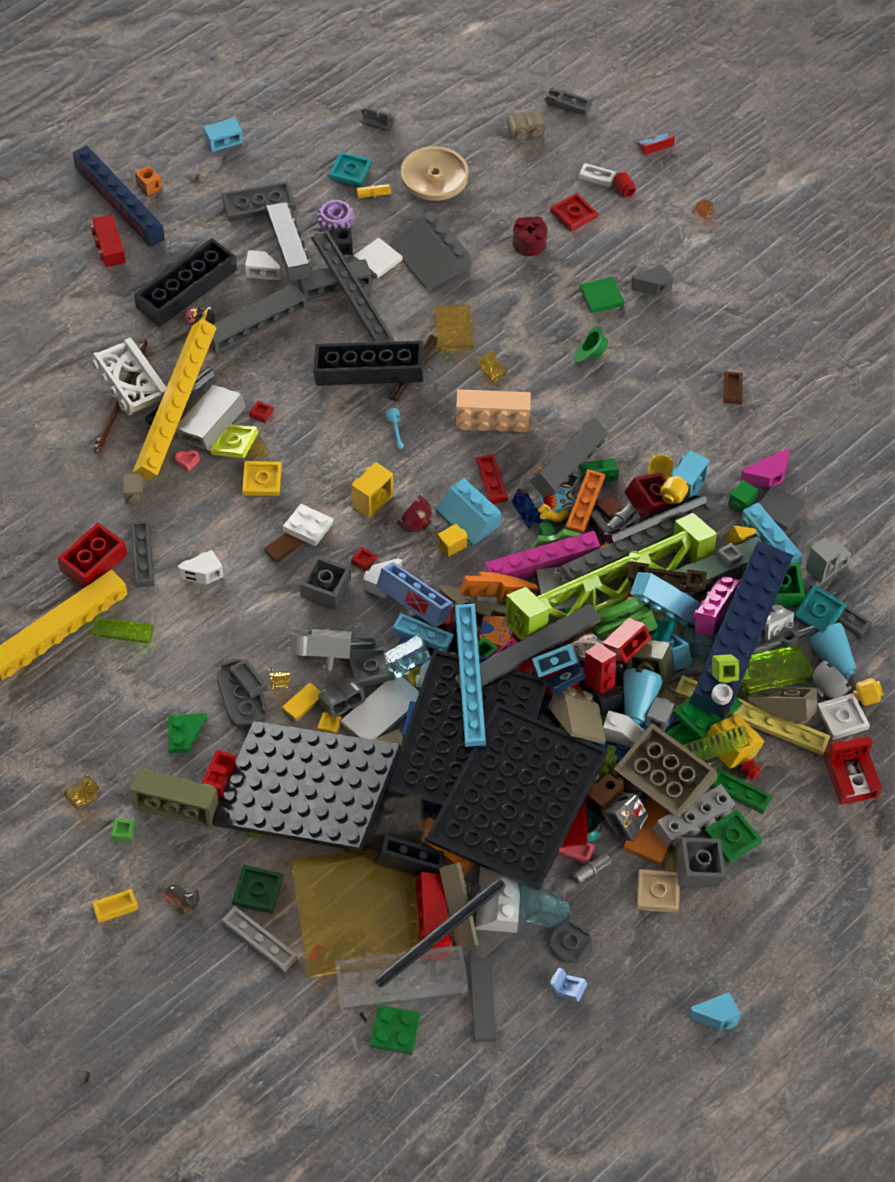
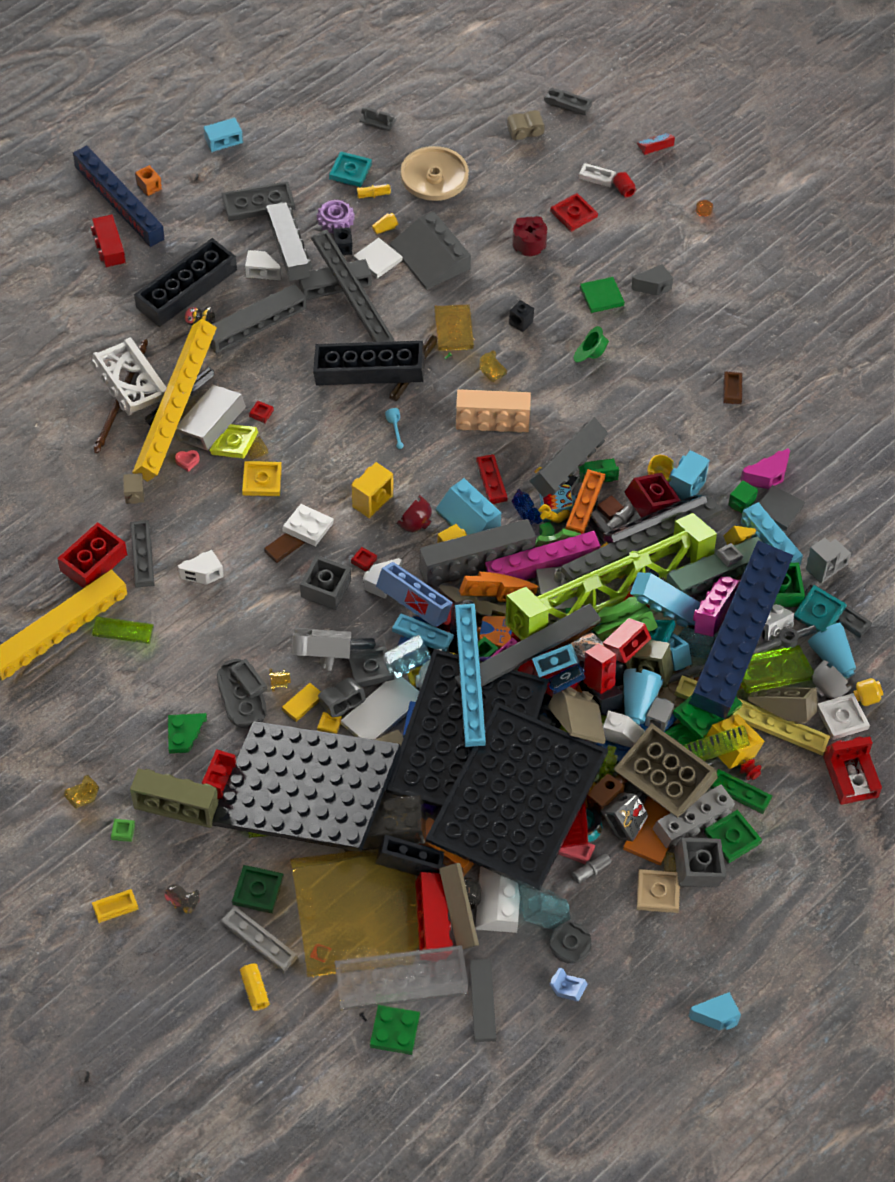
black axle [374,878,506,988] -> none
dark brown slope [628,561,707,592] -> none
yellow head [660,476,688,504] -> none
white tile [711,684,733,705] -> none
lime brick [712,654,739,683] -> none
none -> yellow axle [240,963,270,1011]
none -> yellow cone [372,213,399,235]
none -> dark grey brick [419,519,536,587]
none -> black brick [509,300,534,332]

